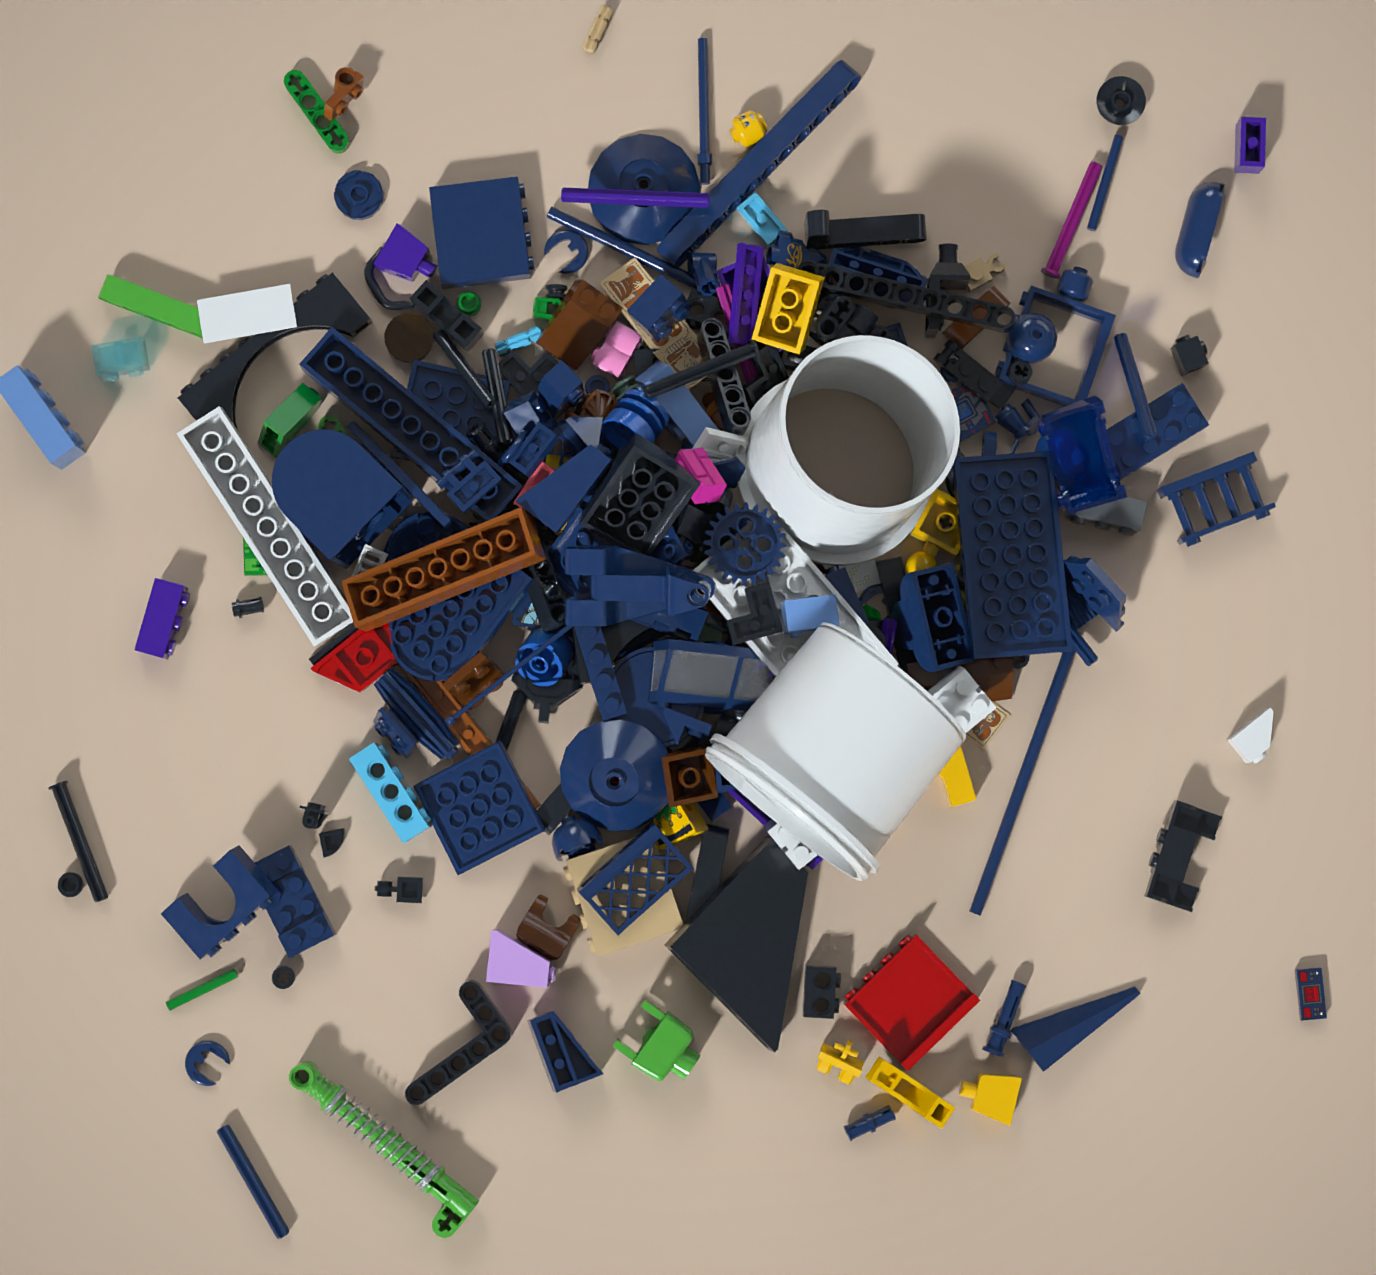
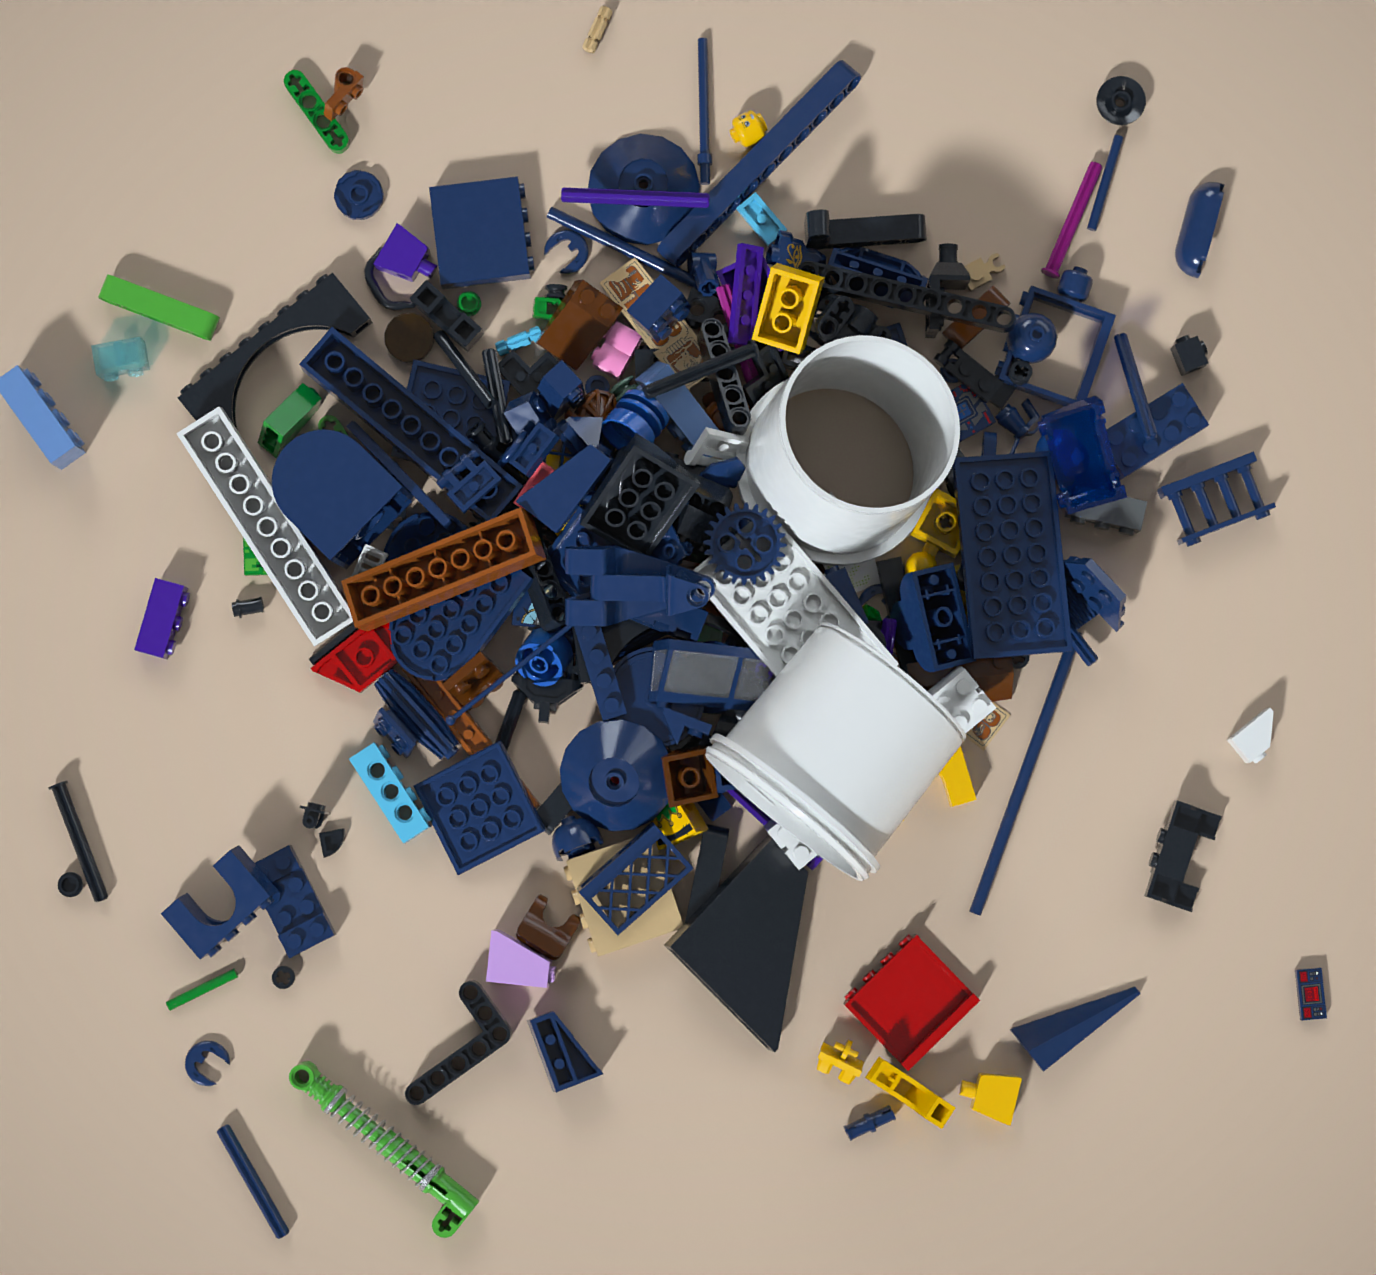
white sticker [197,284,297,344] -> none
black plate [374,877,423,903] -> none
bright green piece [613,999,701,1081] -> none
dark pink brick [675,448,727,504] -> none
black plate [726,582,783,645] -> none
medium blue container [780,595,840,638] -> none
black brick [802,965,841,1019] -> none
dark blue pin [982,980,1027,1058] -> none
dark purple brick [1234,117,1266,174] -> none

